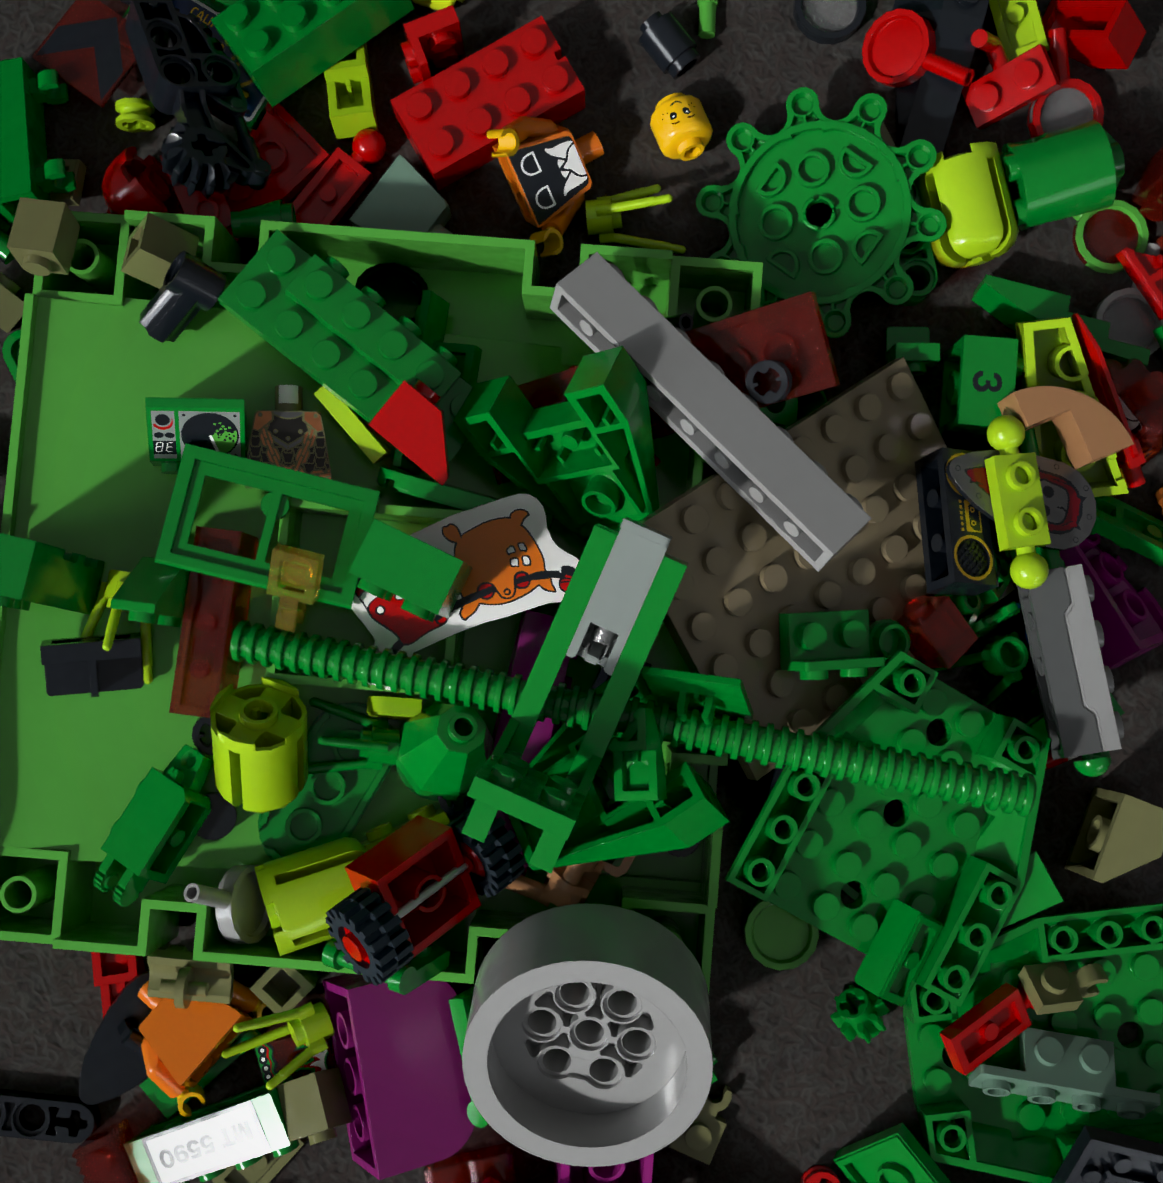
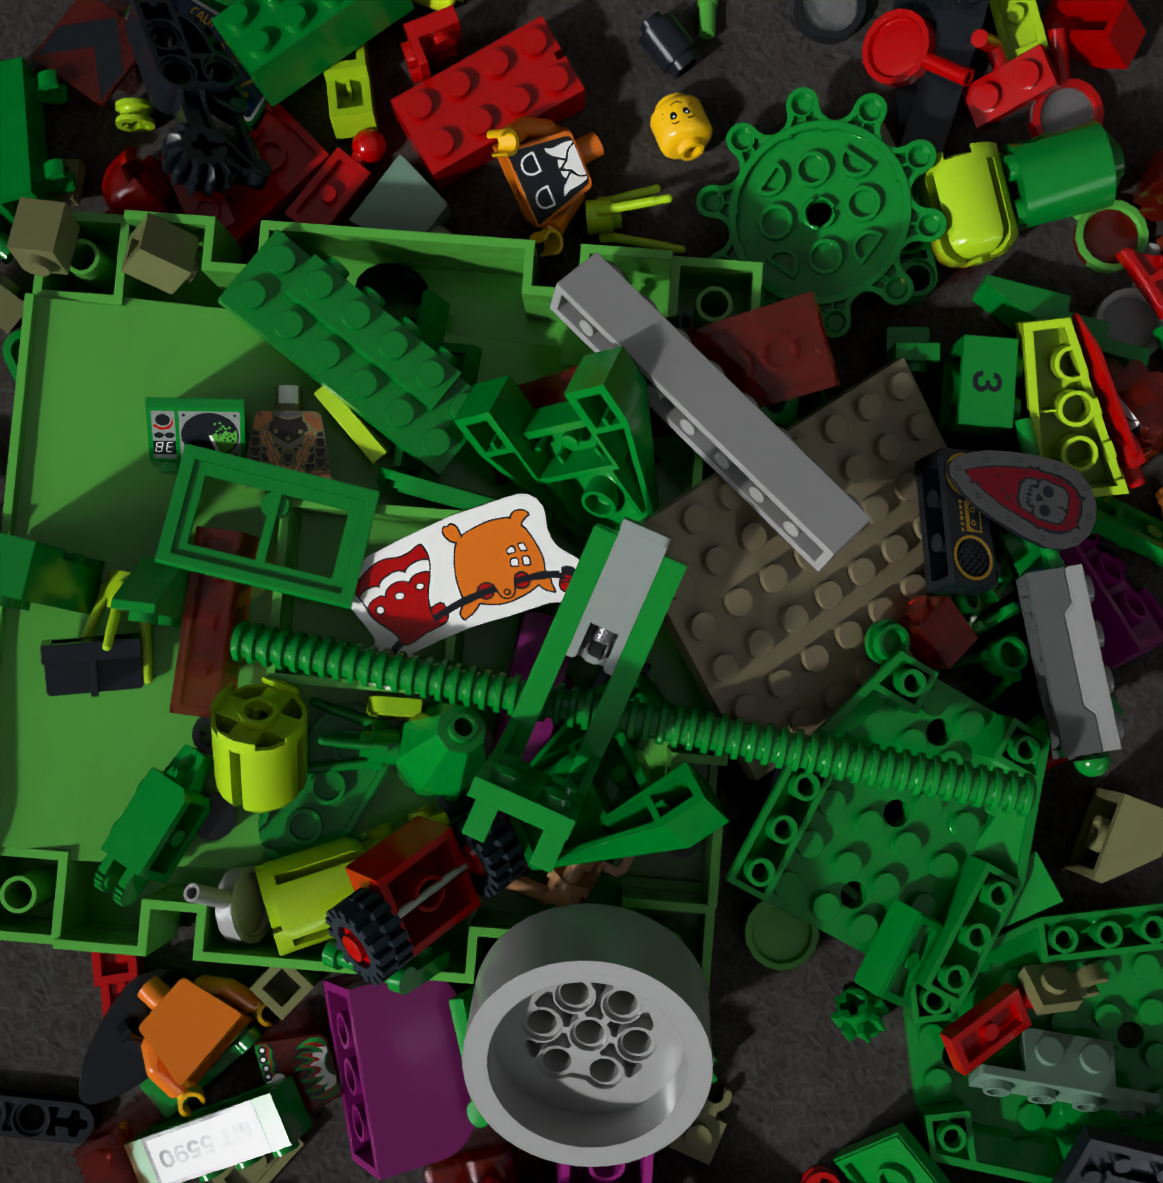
black piece [139,251,227,343] -> none
olive hips [147,945,234,1009] -> none
lime plant [221,1002,334,1090] -> none
green cone [230,199,297,240] -> none
clear yellow plate [266,544,325,632] -> none
olive brick [277,1067,353,1146] -> none
green brick [348,518,472,622] -> none
red slope [368,379,450,485] -> none
green slope [608,708,667,801] -> none
green piece [642,666,754,725] -> none
black bush [746,360,793,404] -> none
green bracket [779,609,885,680] -> none
lime plate [984,415,1051,589] -> none
medium nougat brick [997,386,1134,470] -> none

